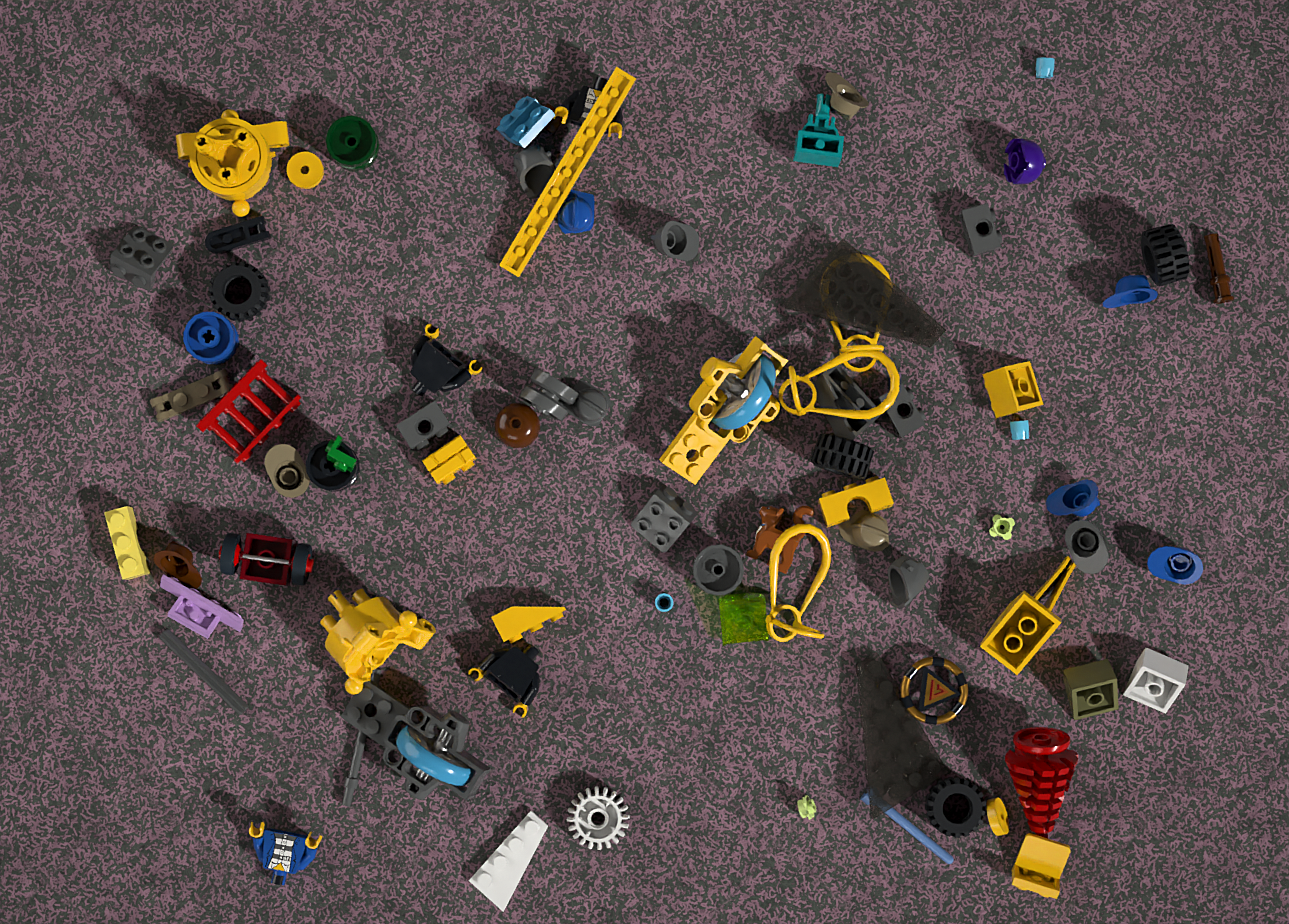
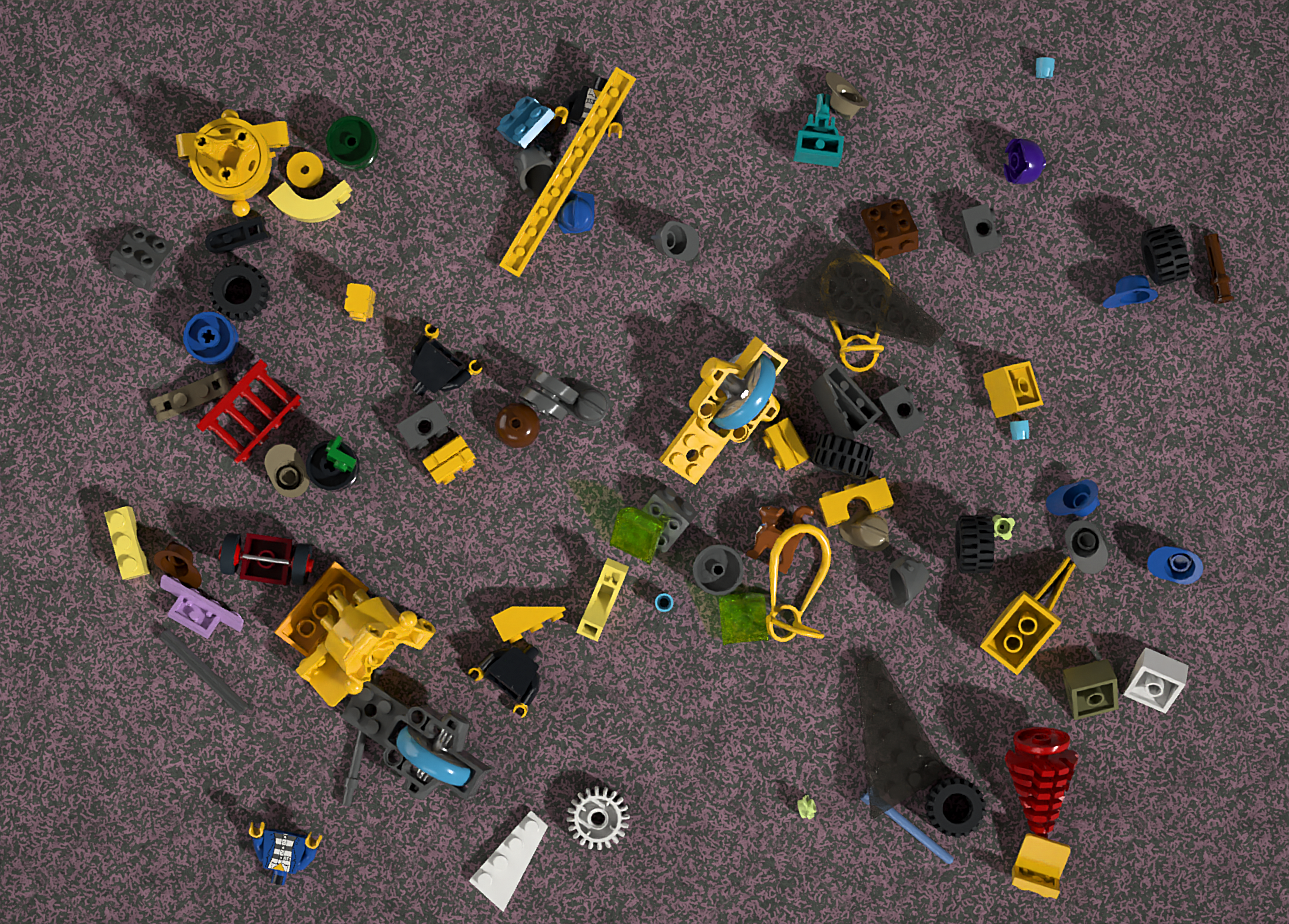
yellow animal [779,350,900,419] -> none
piece [900,656,968,725] -> none
yellow piece [986,797,1009,836] -> none
none -> light yellow arch [268,180,352,223]
none -> light orange slope [274,561,369,657]
none -> yellow bracket [295,641,350,707]
none -> yellow brick [344,283,376,322]
none -> light yellow arch [576,558,629,642]
none -> clear neon green slope [609,506,665,565]
none -> yellow brick [762,417,811,472]
none -> reddish brown bracket [861,199,918,261]
none -> black tyre [955,515,995,574]

